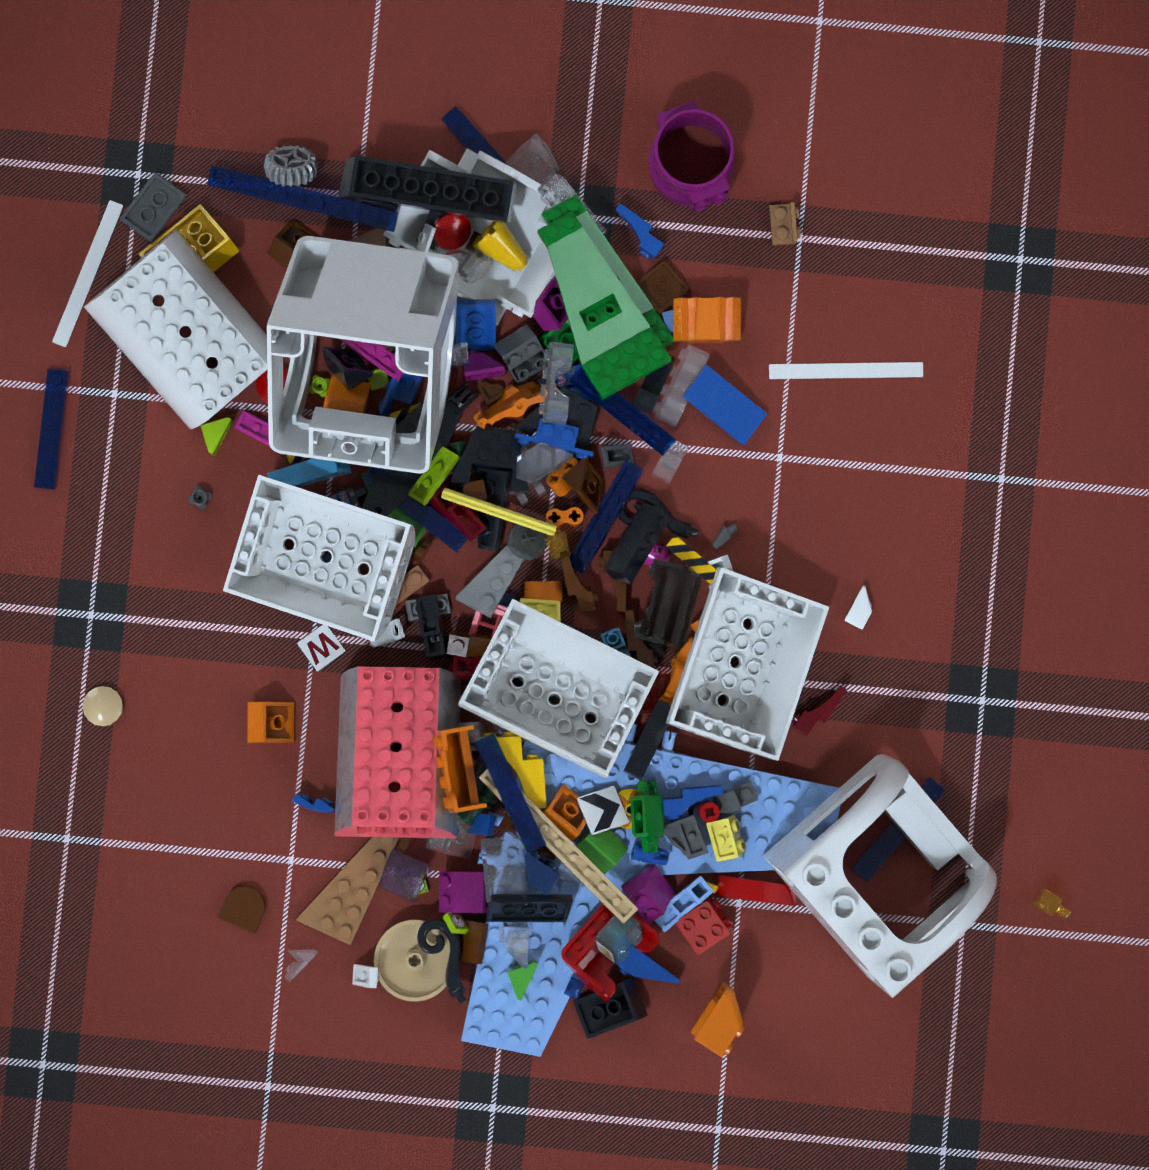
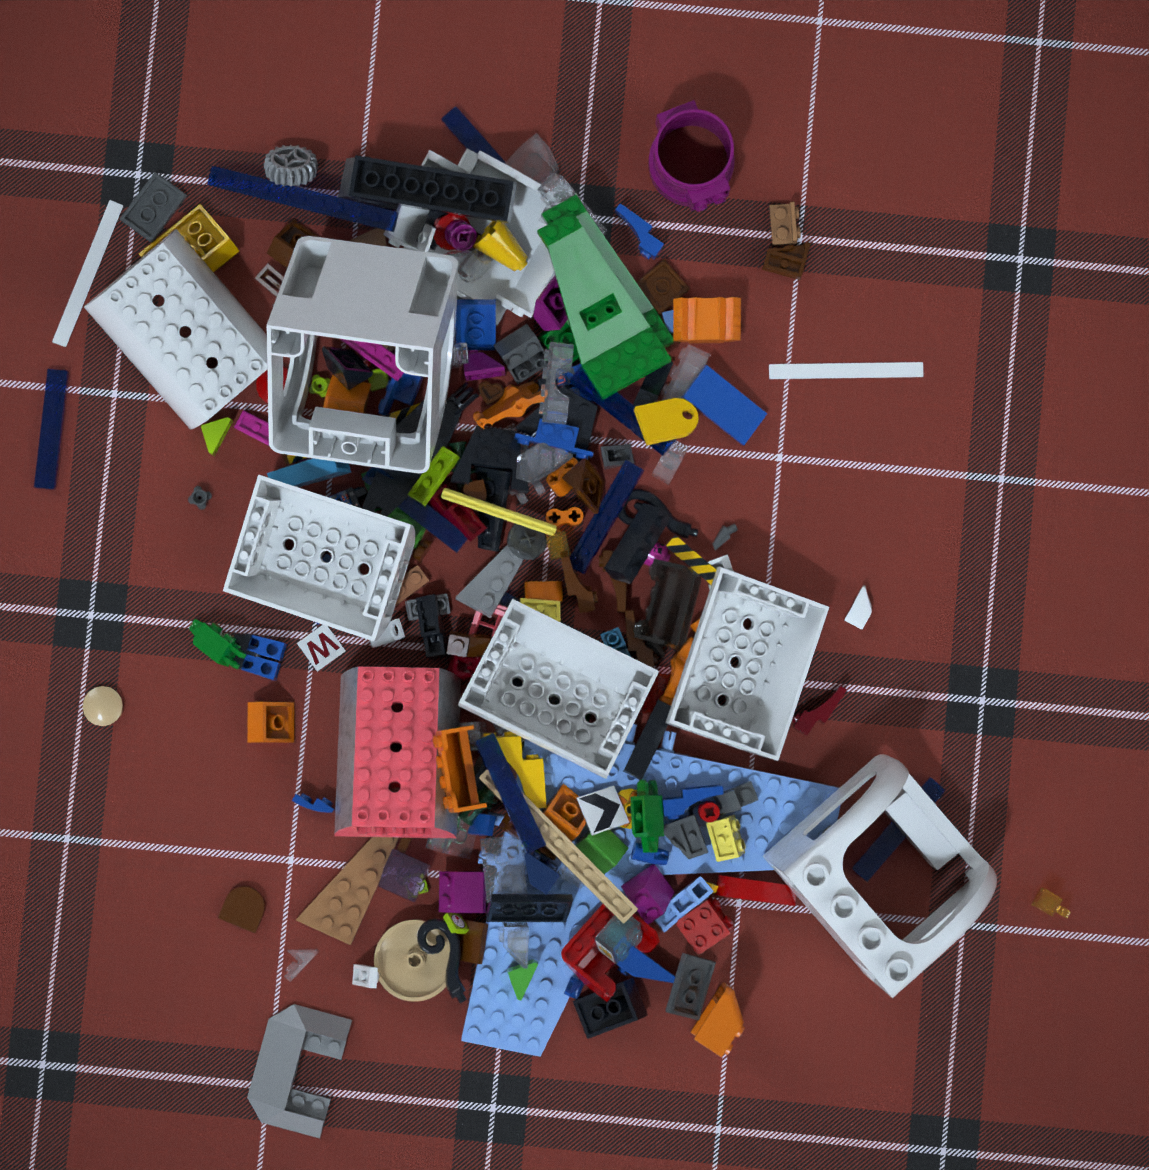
none -> green hinge [189,619,247,669]
none -> blue hips [233,633,287,681]
none -> light grey slope [247,1004,352,1138]
none -> tile [255,264,284,298]
none -> magenta wheel [445,219,477,251]
none -> yellow tile [634,398,699,446]
none -> dark grey tile [665,953,716,1020]
none -> reddish brown wing [762,242,811,280]

